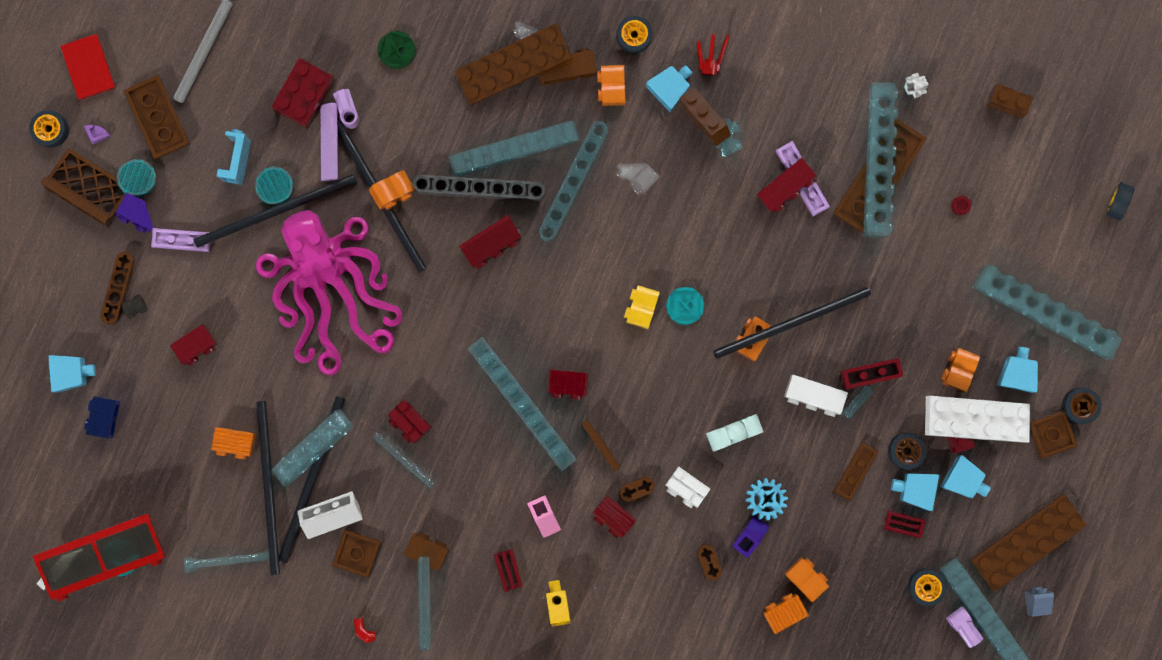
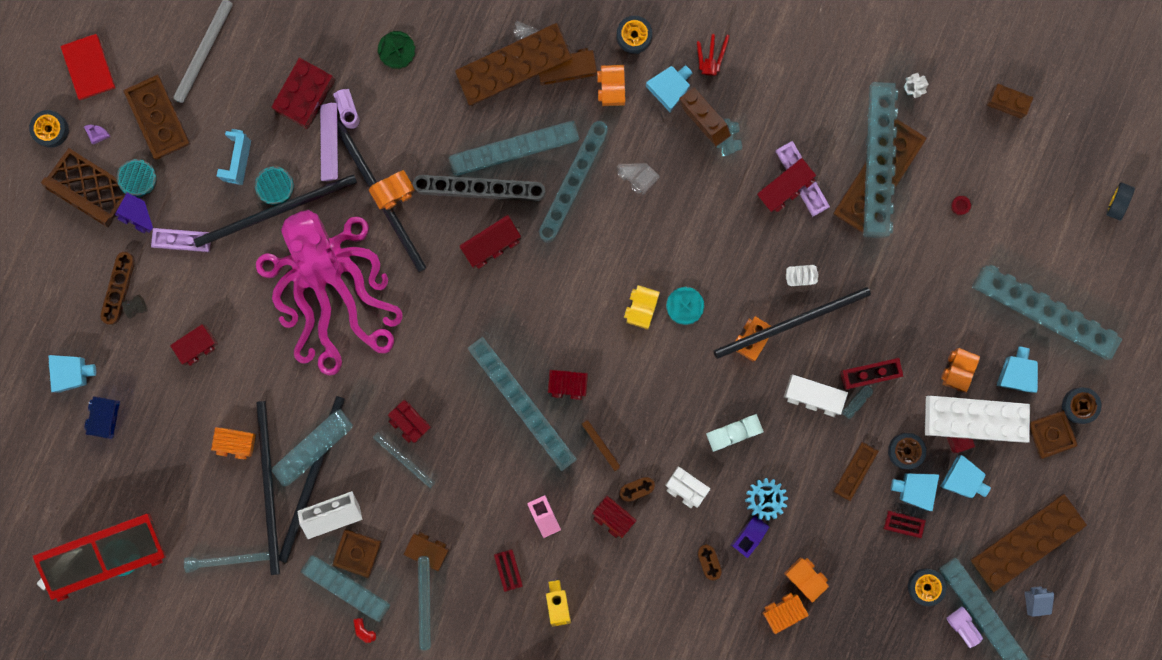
none -> clear light blue beam [300,555,390,622]
none -> white gear [786,265,818,286]

